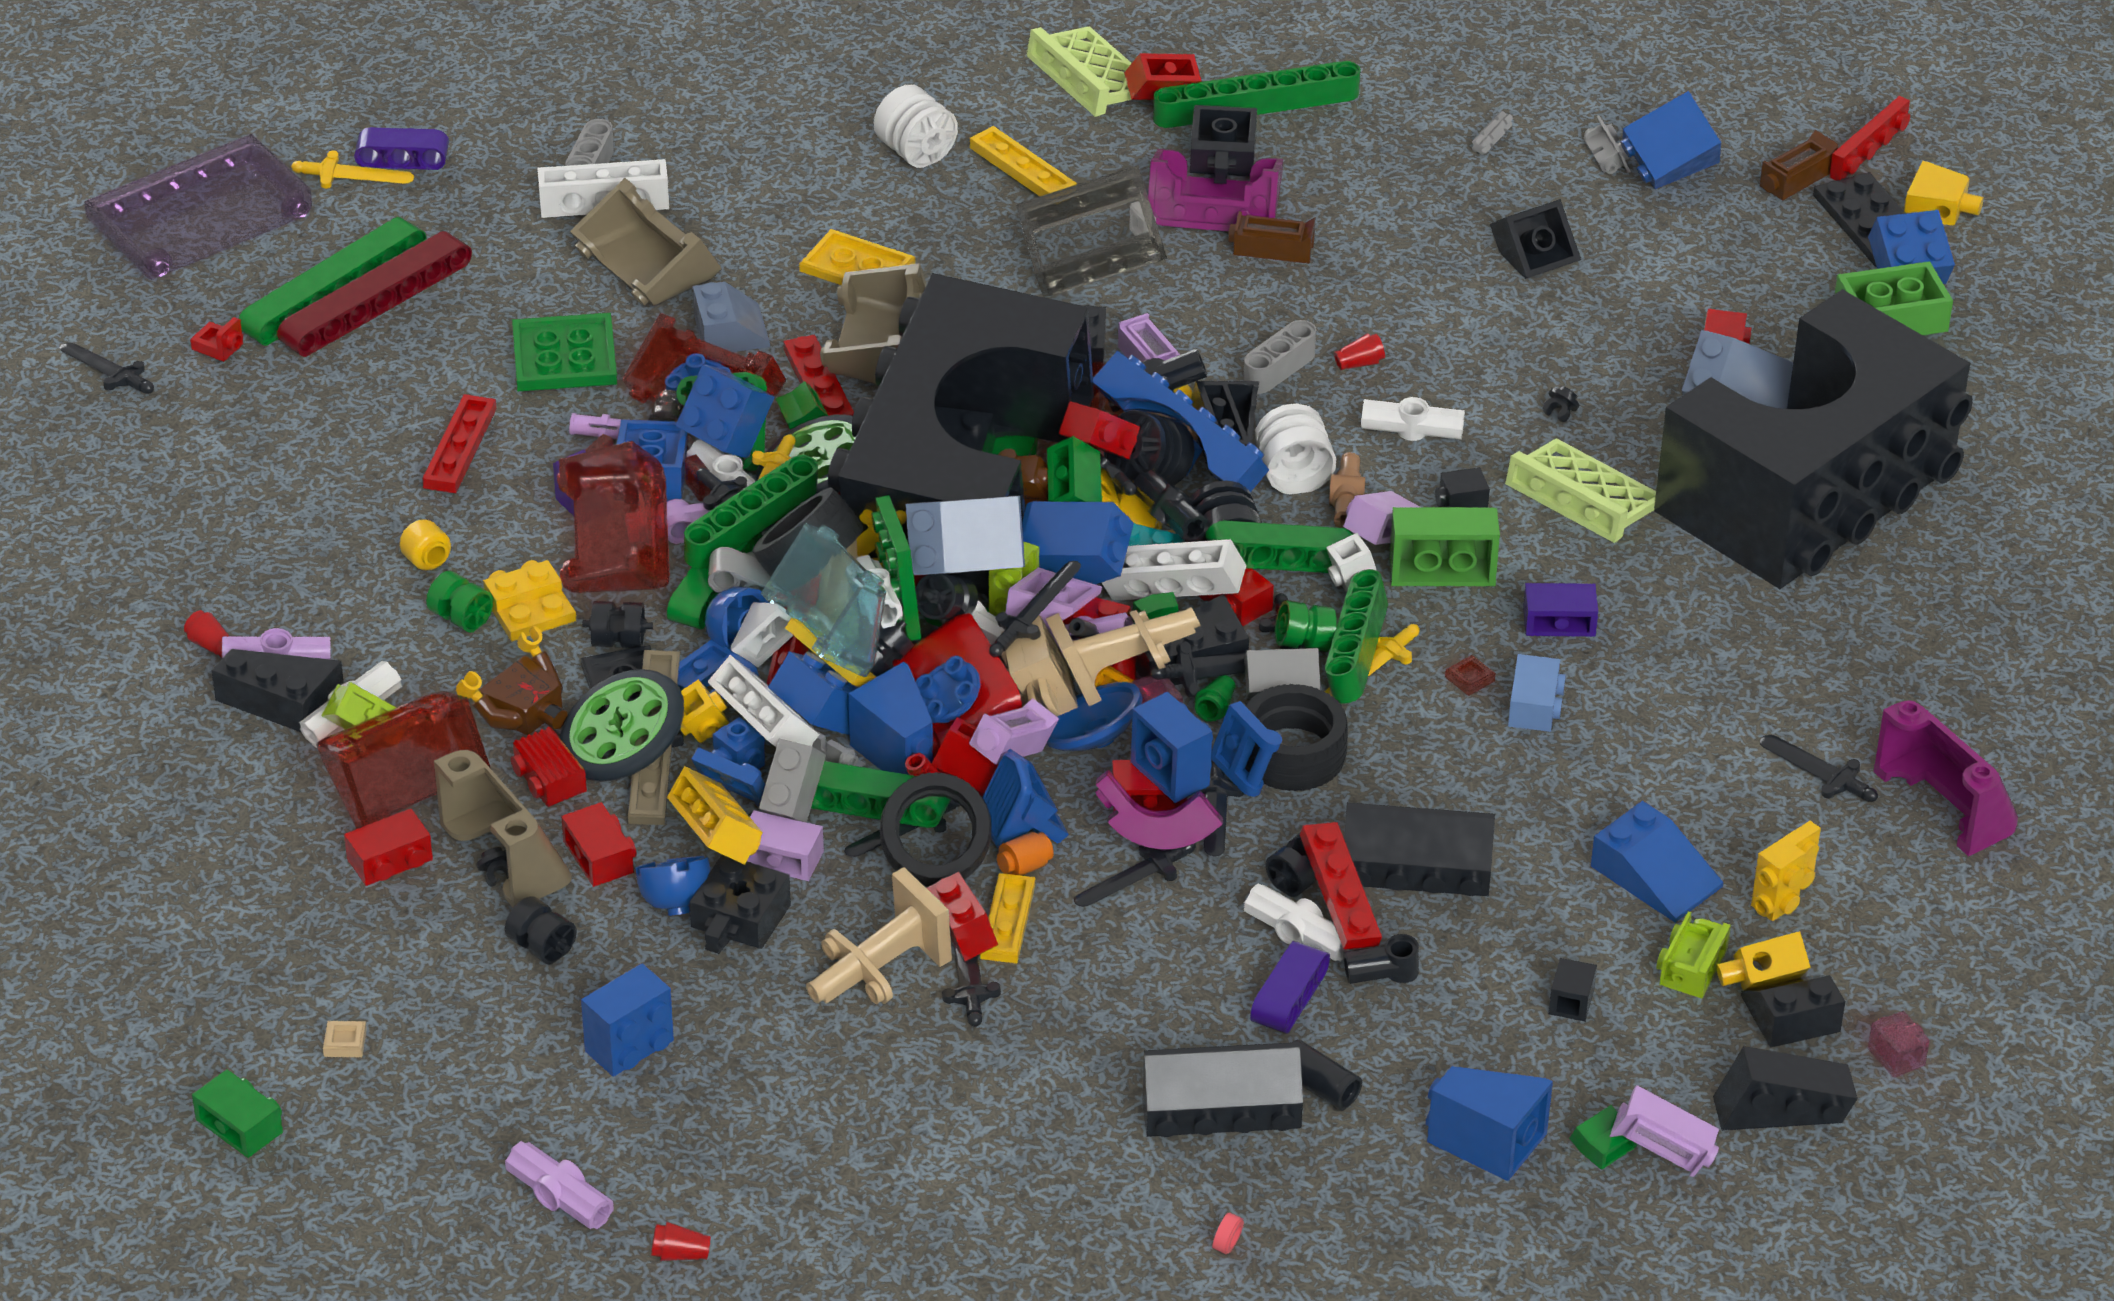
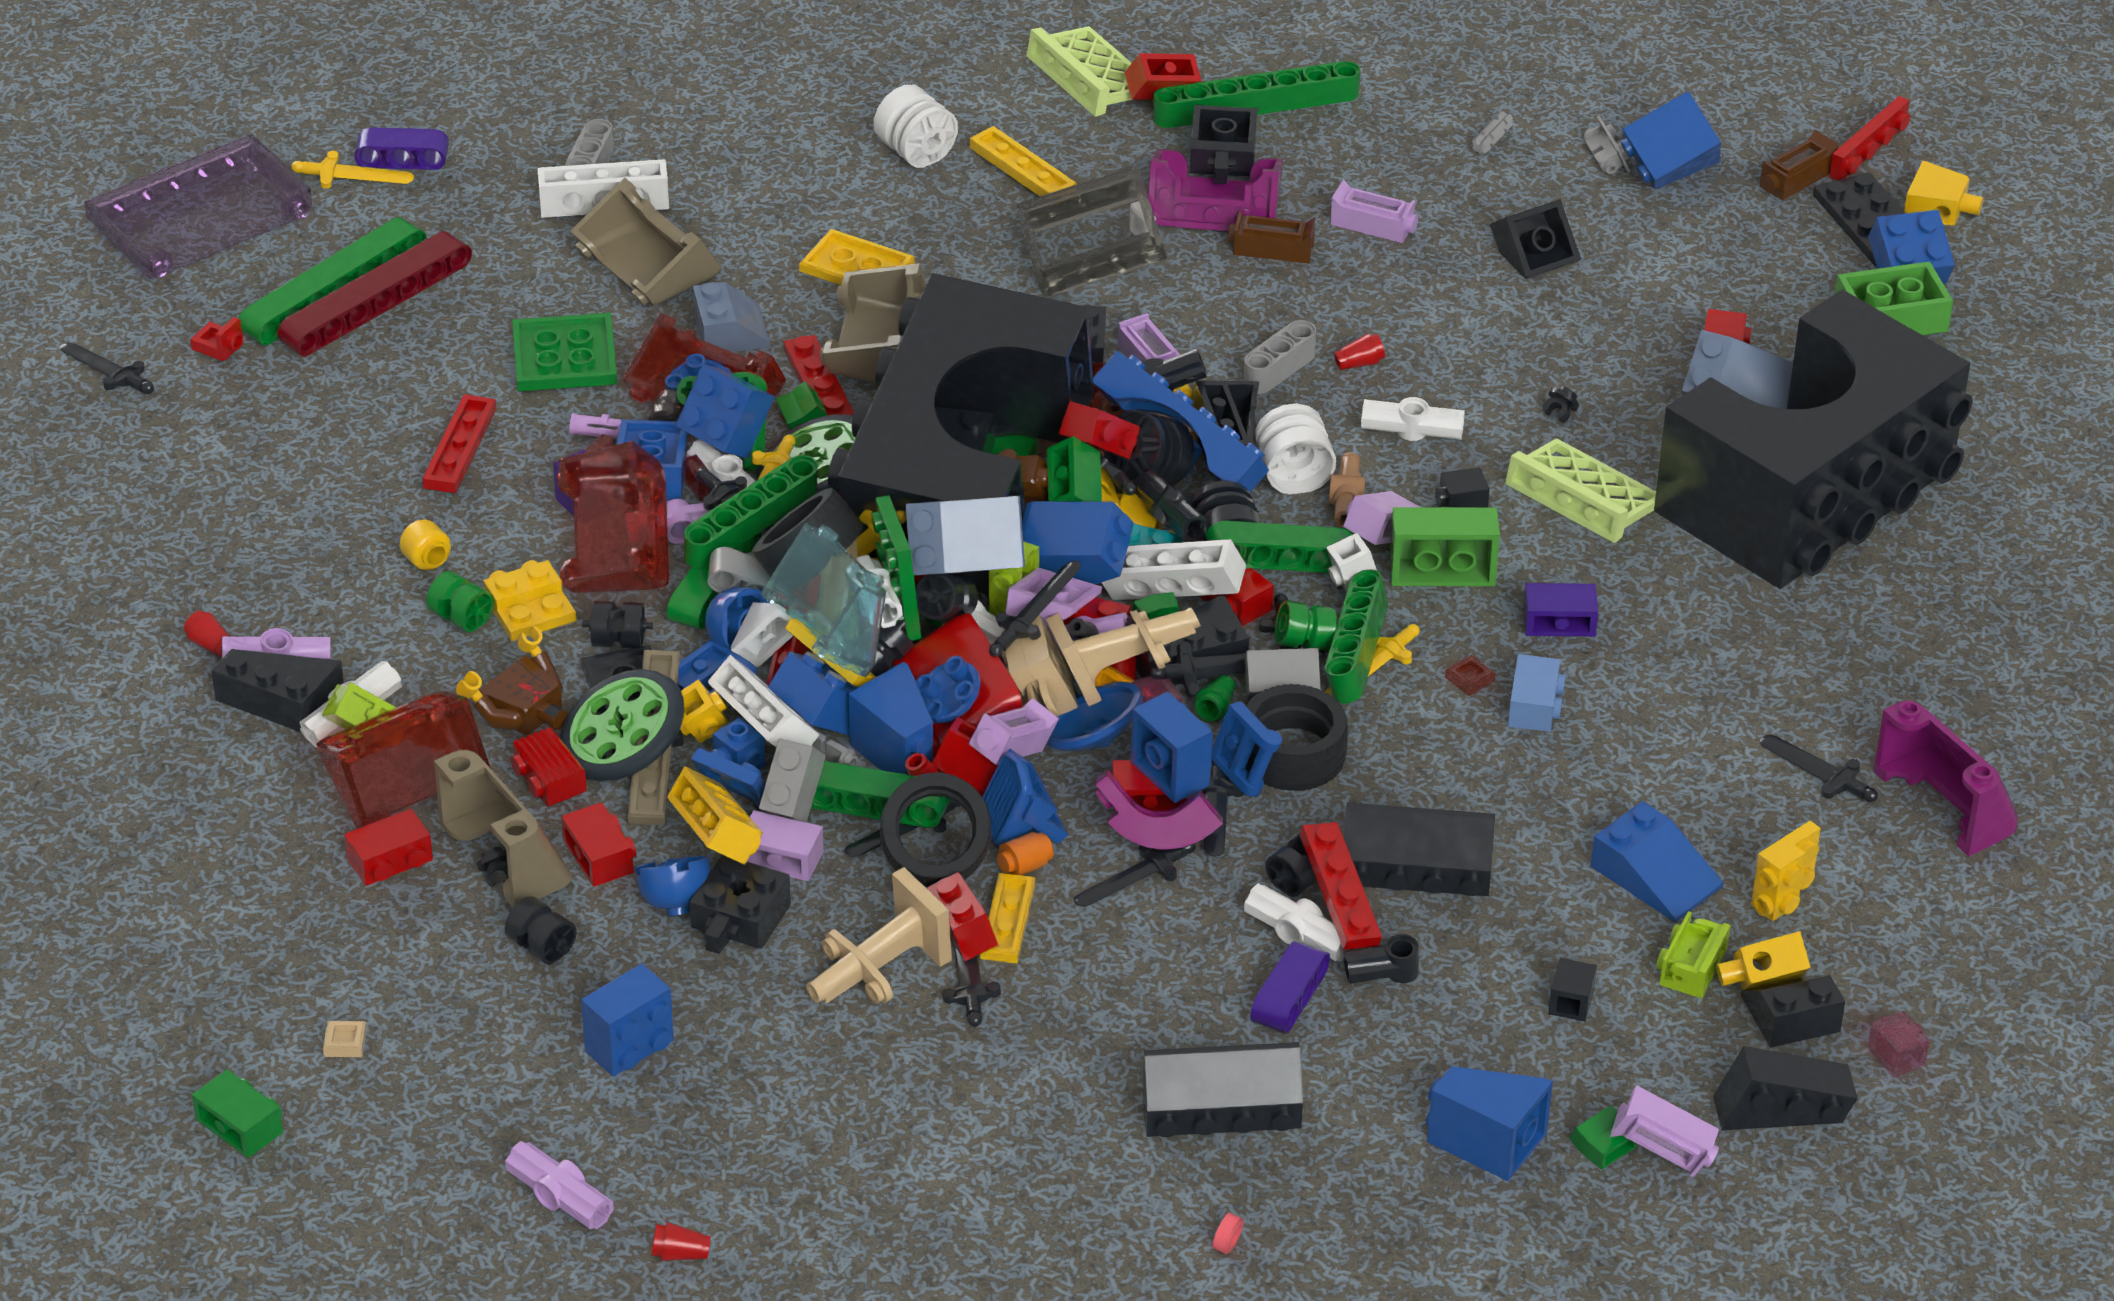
black pin [1293,1039,1363,1111] -> none
none -> lavender window [1331,179,1418,243]

